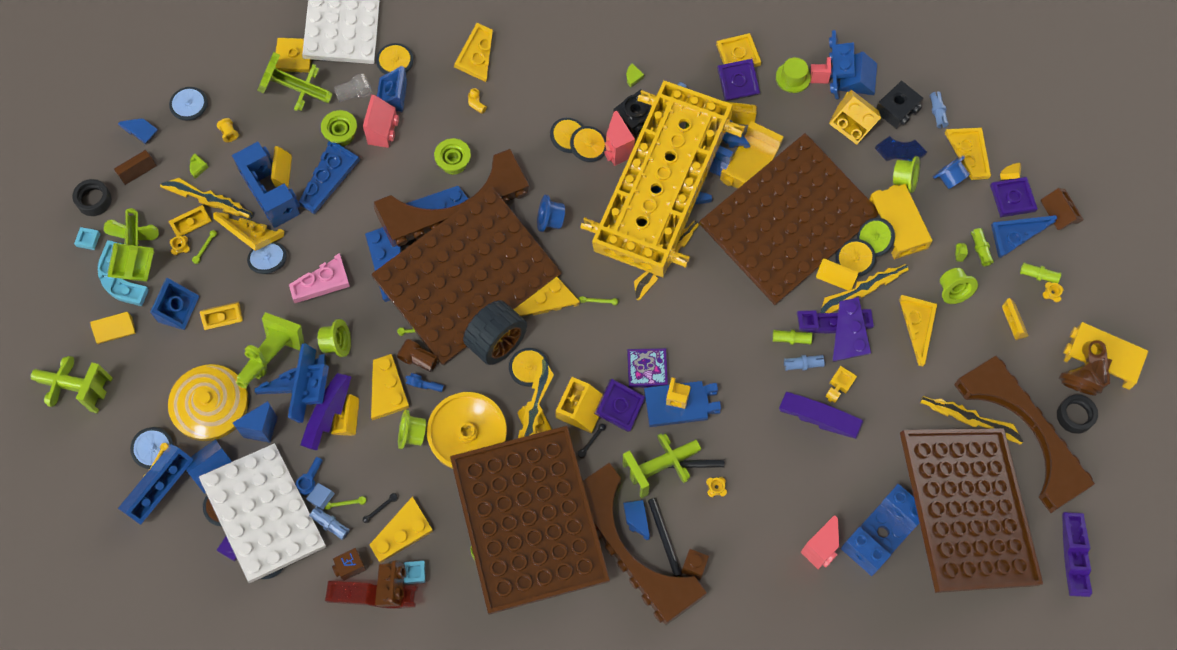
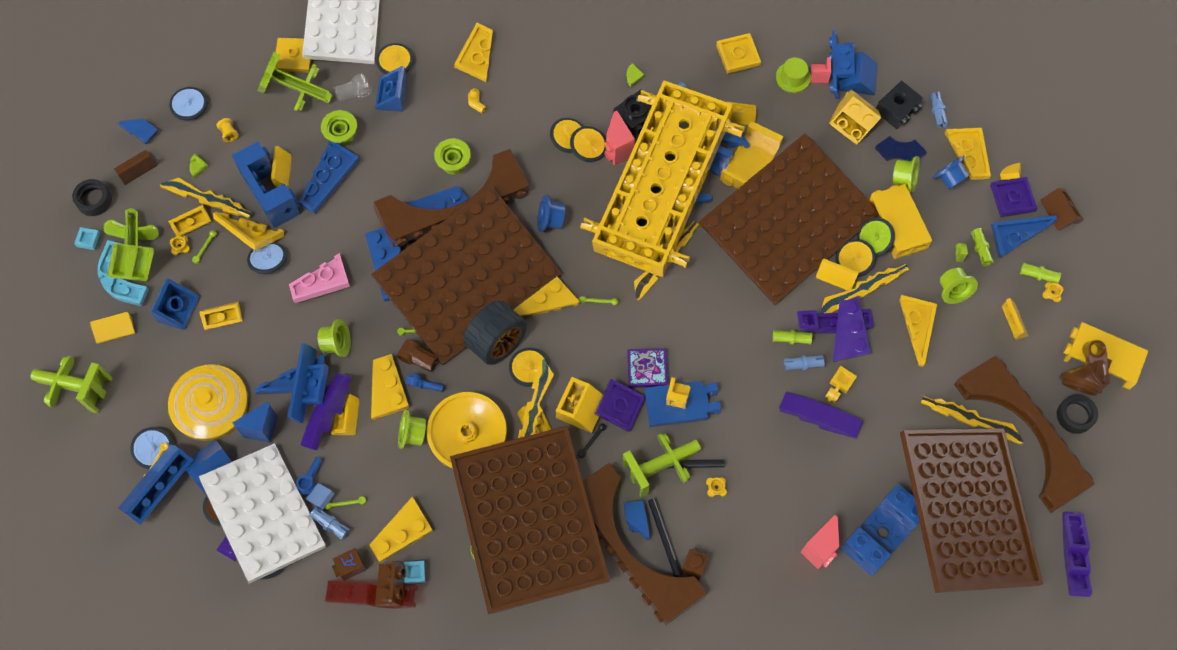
lime piece [236,312,304,388] -> none
coral slope [363,95,399,148] -> none
black hinge [363,493,398,523] -> none
dark purple tile [717,59,760,101] -> none

